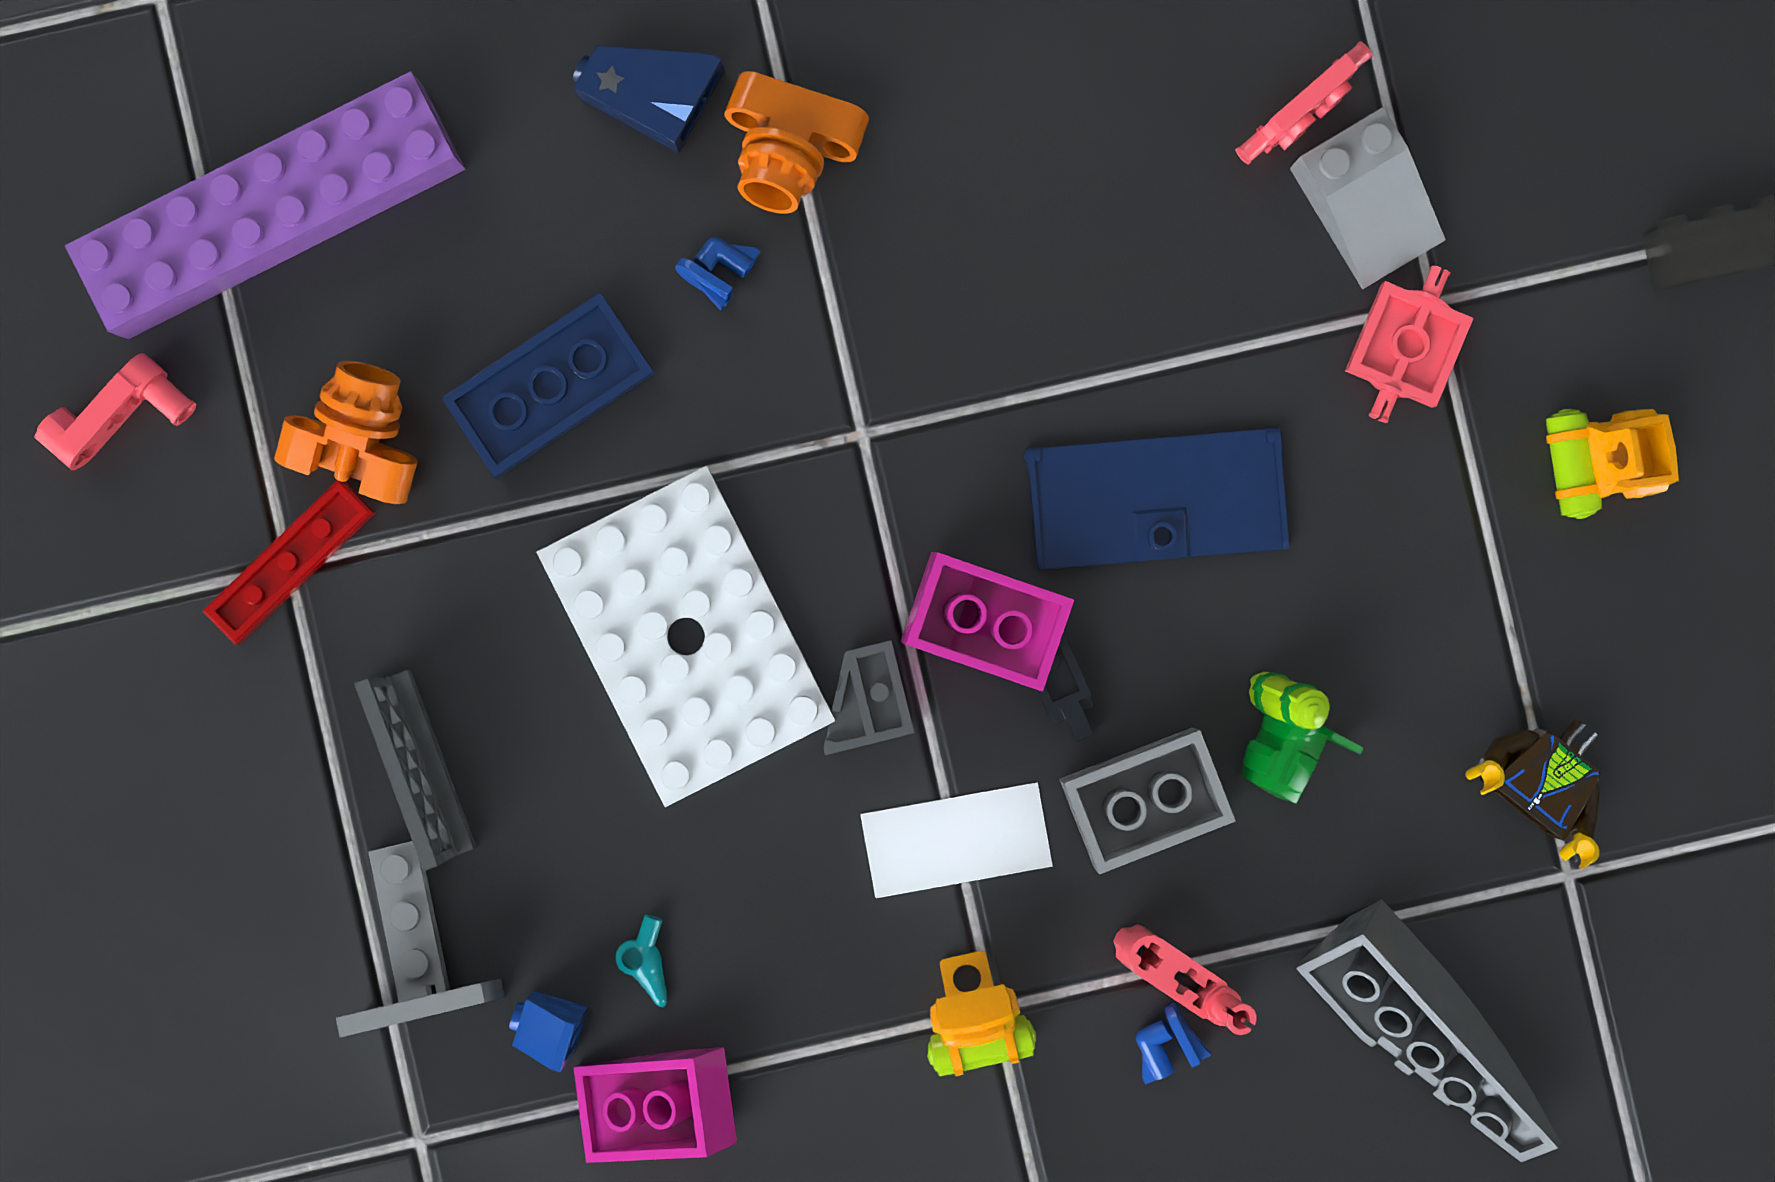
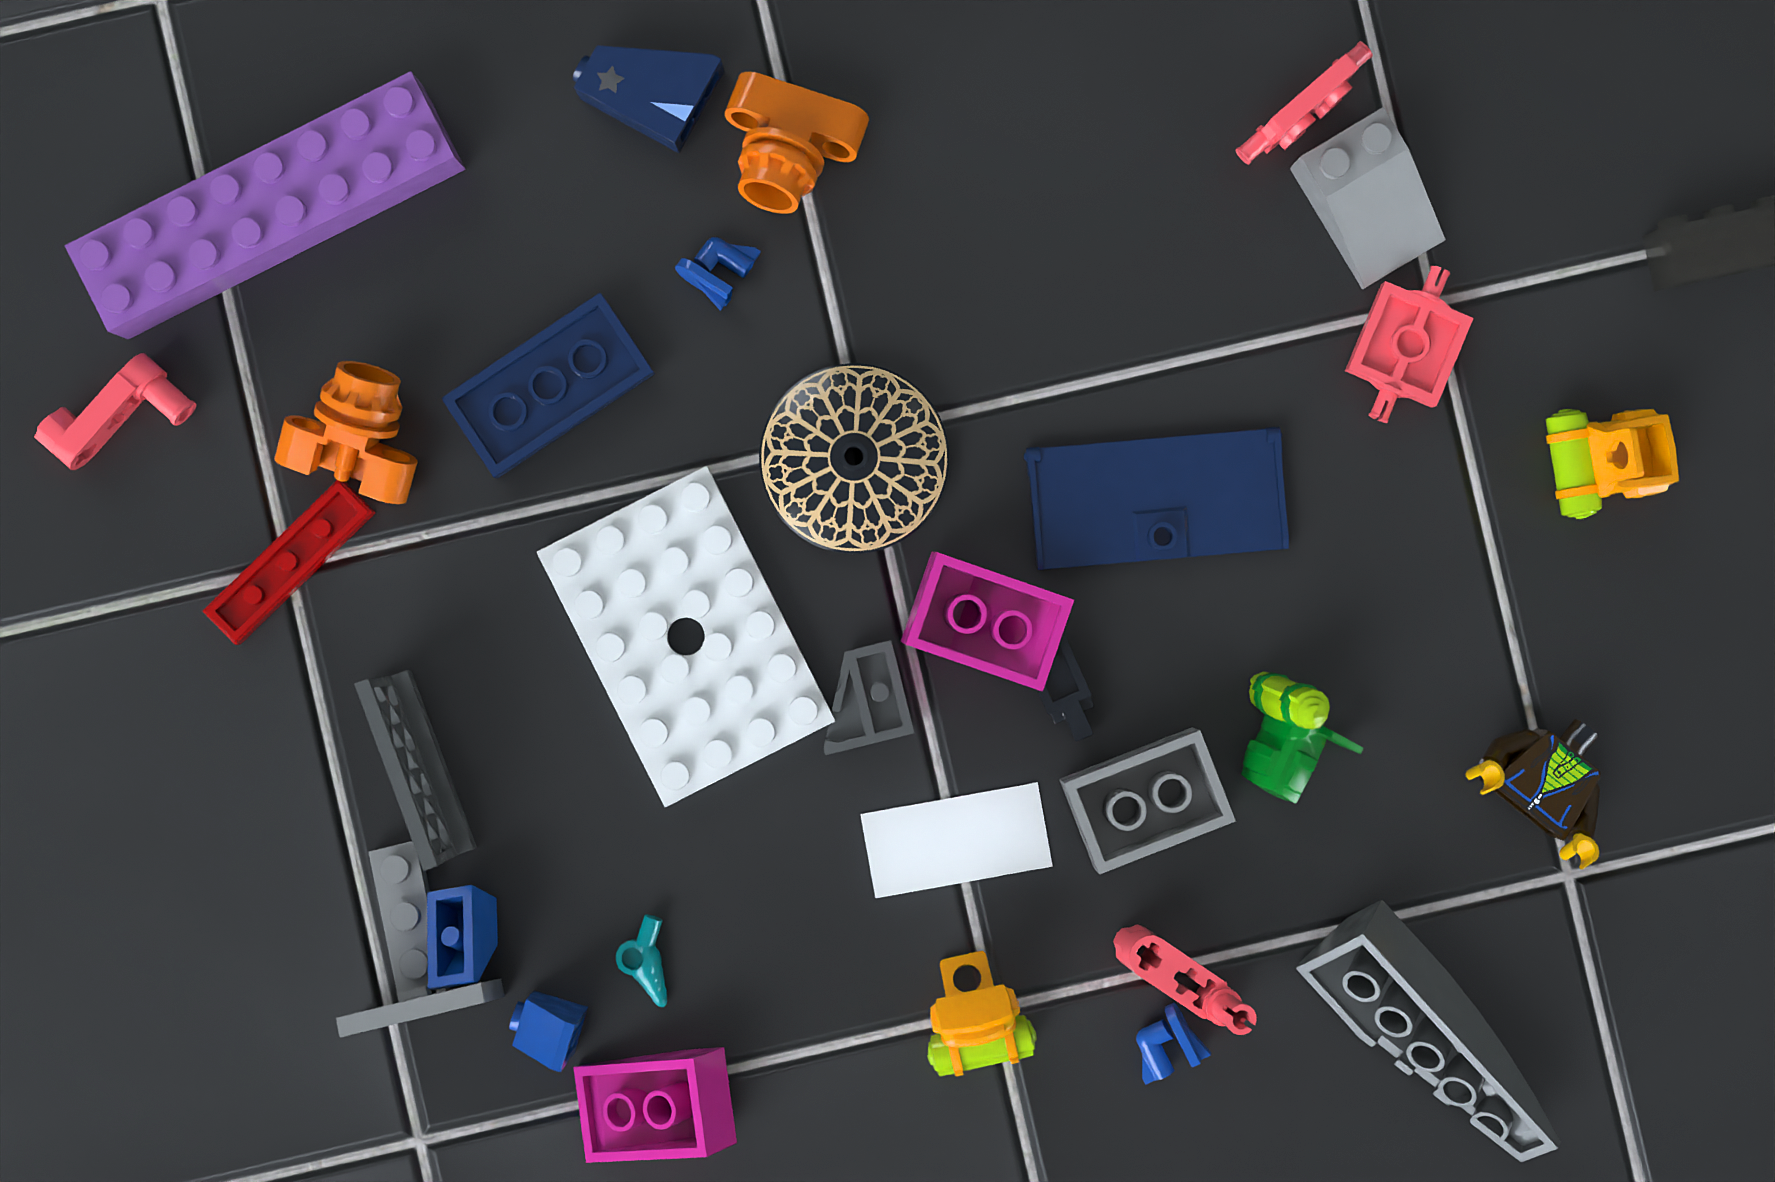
none -> blue slope [427,885,498,990]
none -> dish [759,363,949,554]

